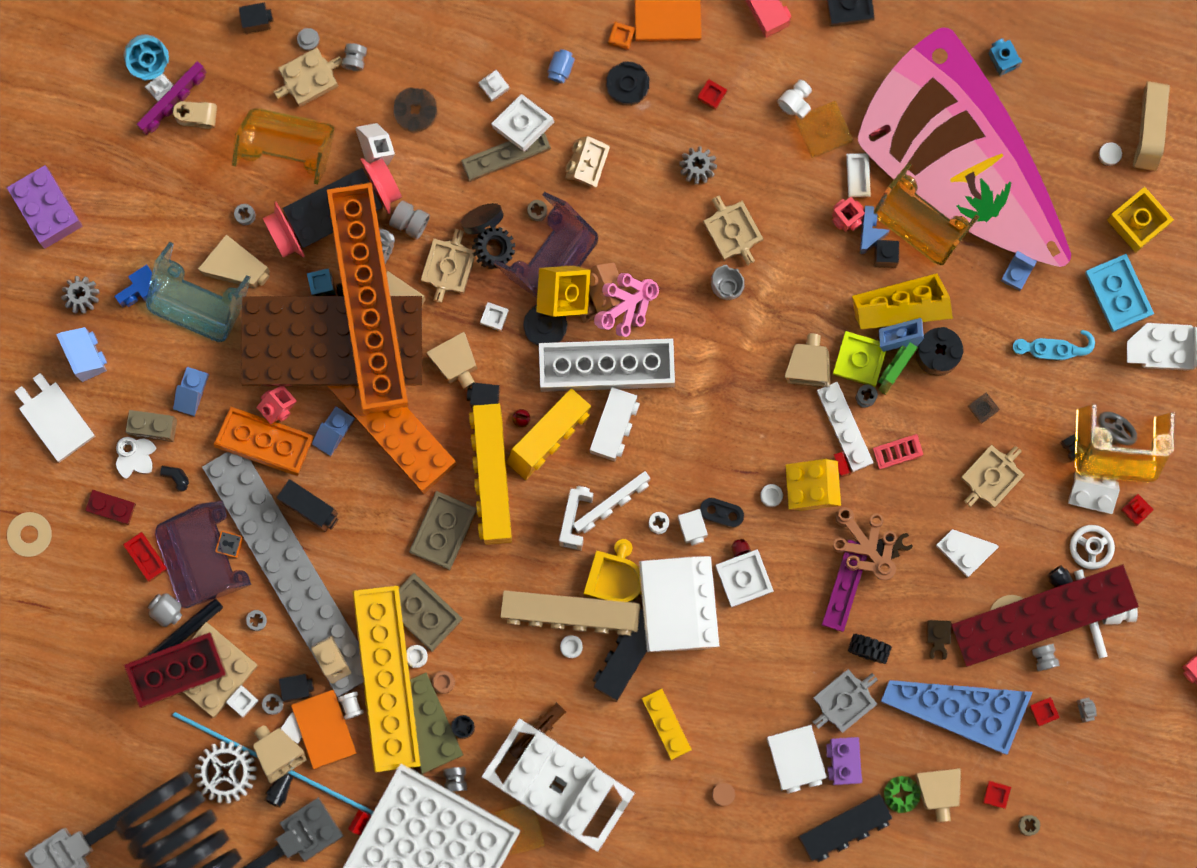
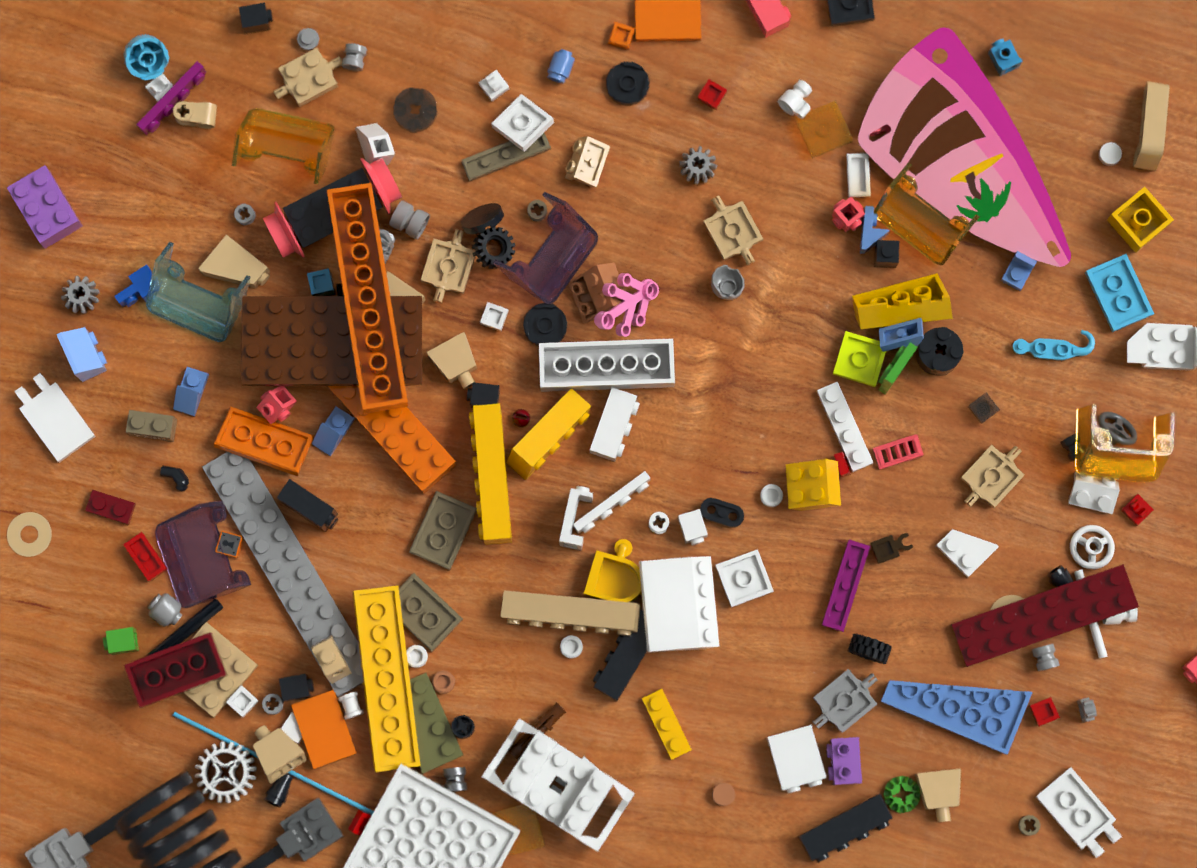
white plate [116,437,156,479] -> none
light grey bush [246,610,267,631] -> none
yellow brick [536,266,591,317] -> none
dark red hinge [731,539,751,557] -> none
tan torso [785,333,830,387] -> none
nougat plant [833,507,897,581] -> none
dark grey bush [856,385,878,408] -> none
dark brown plate [927,620,951,660] -> none
red plate [982,781,1011,809] -> none
none -> bright green brick [103,627,139,655]
none -> white tile [1036,767,1122,858]

